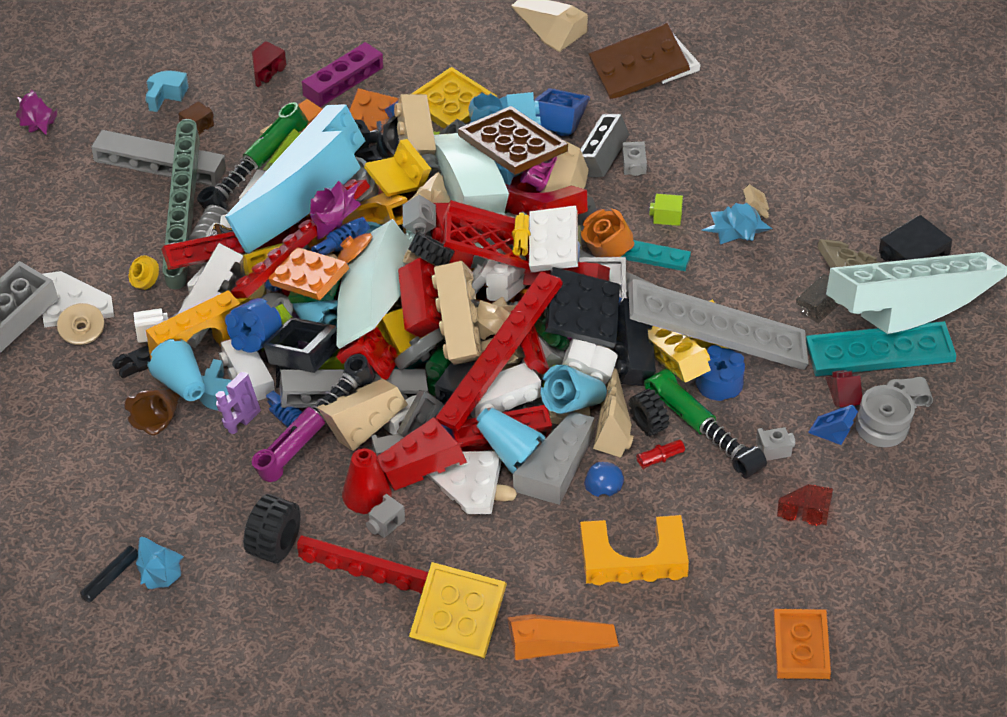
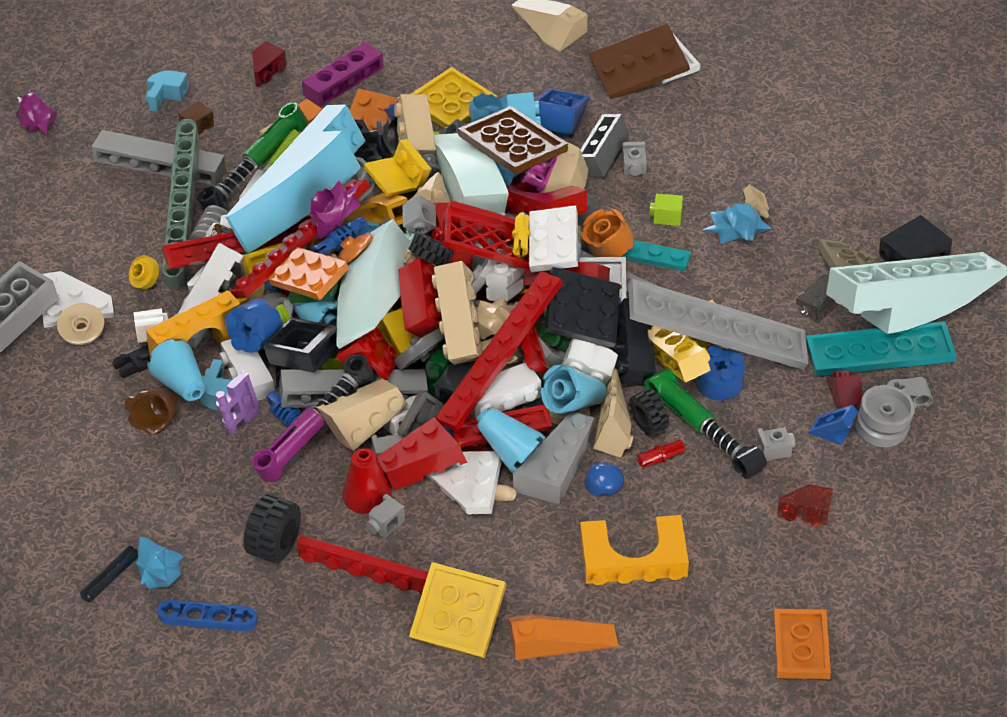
none -> blue beam [157,600,257,631]

